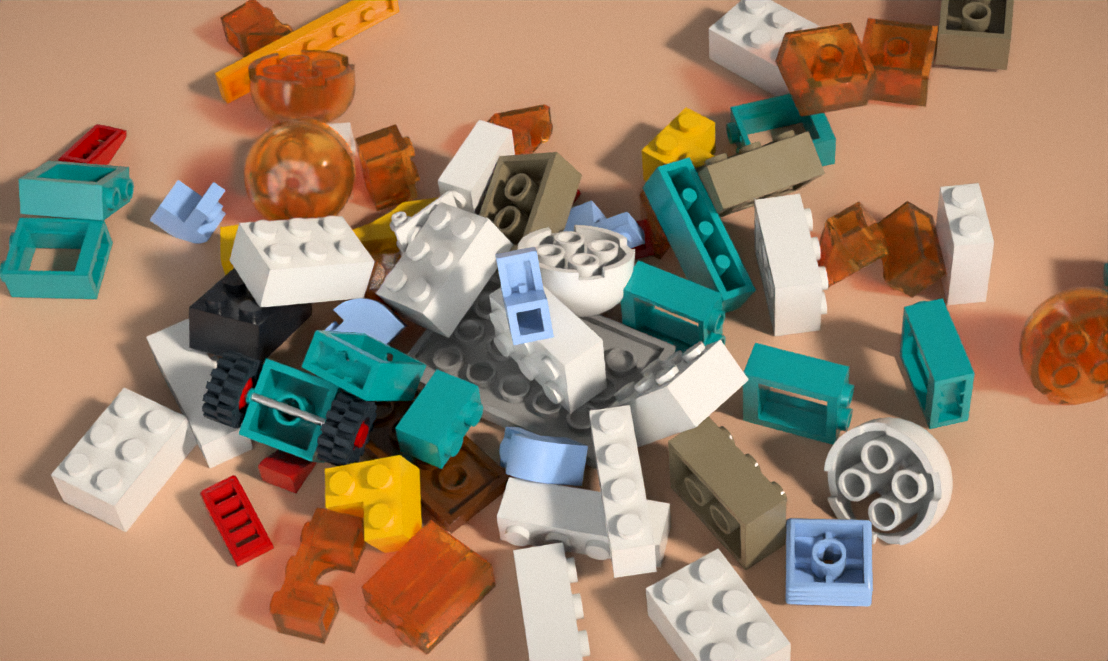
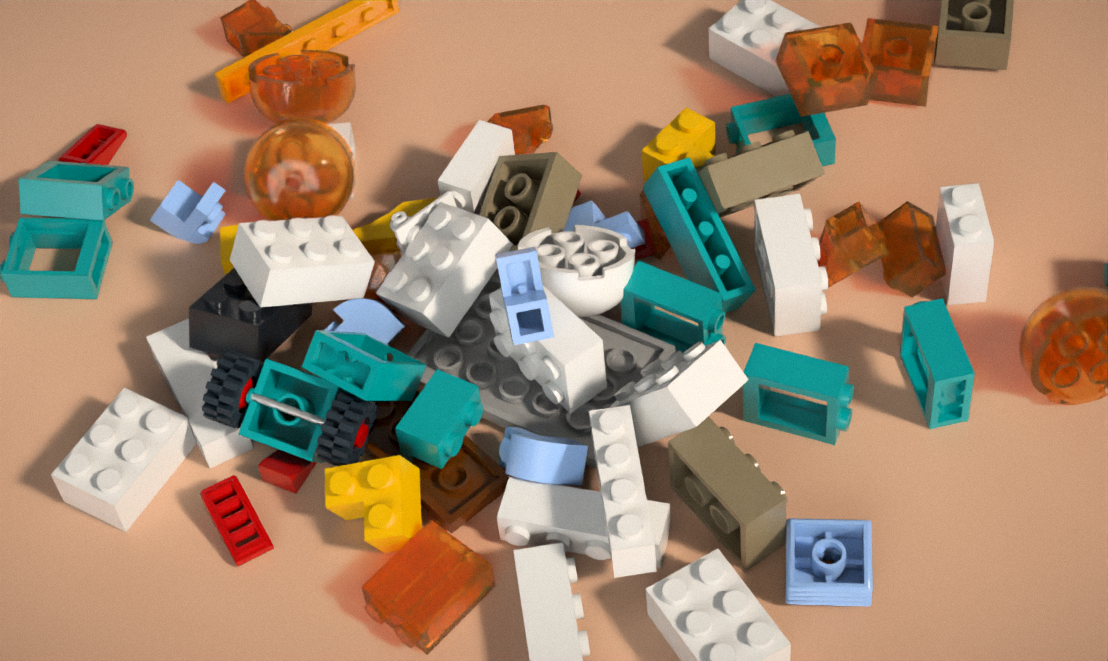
clear orange arch [269,507,367,644] -> none
clear orange brick [355,124,420,212] -> none
white cylinder [824,417,953,545] -> none

